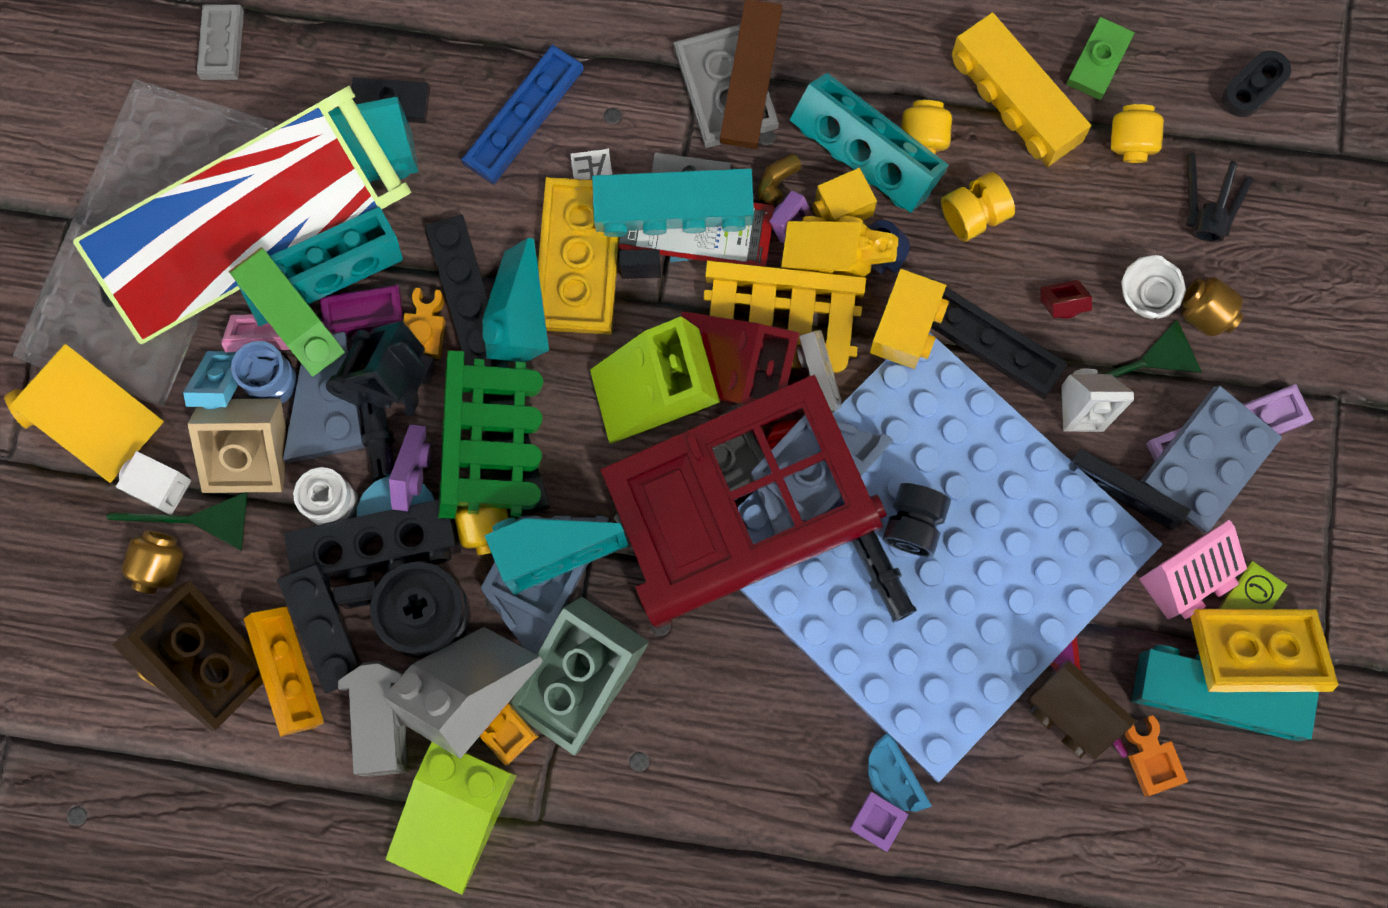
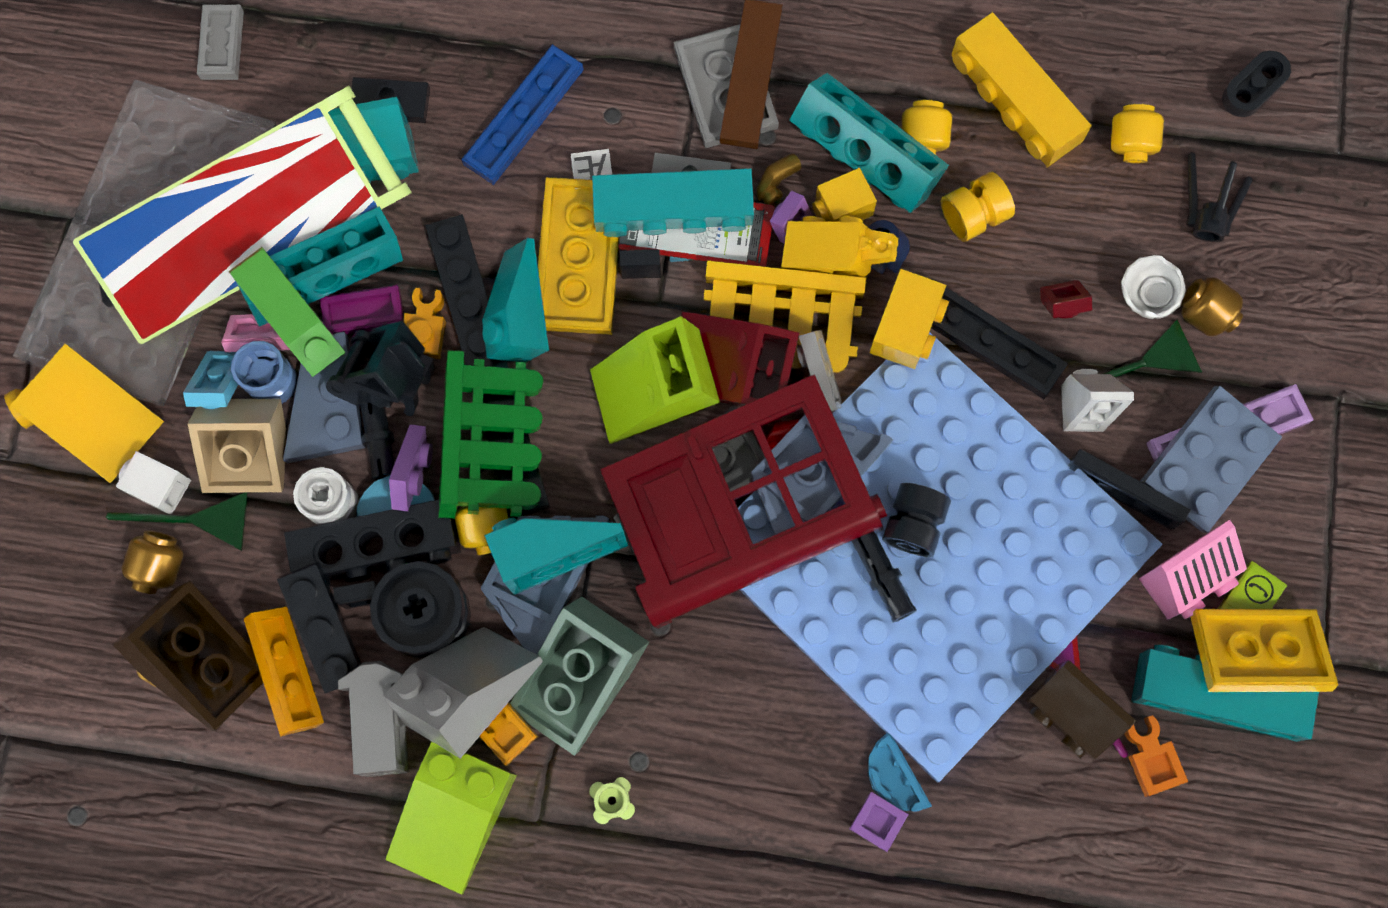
bright green plate [1066,17,1135,100] -> none
none -> yellowish green plate [589,777,635,824]

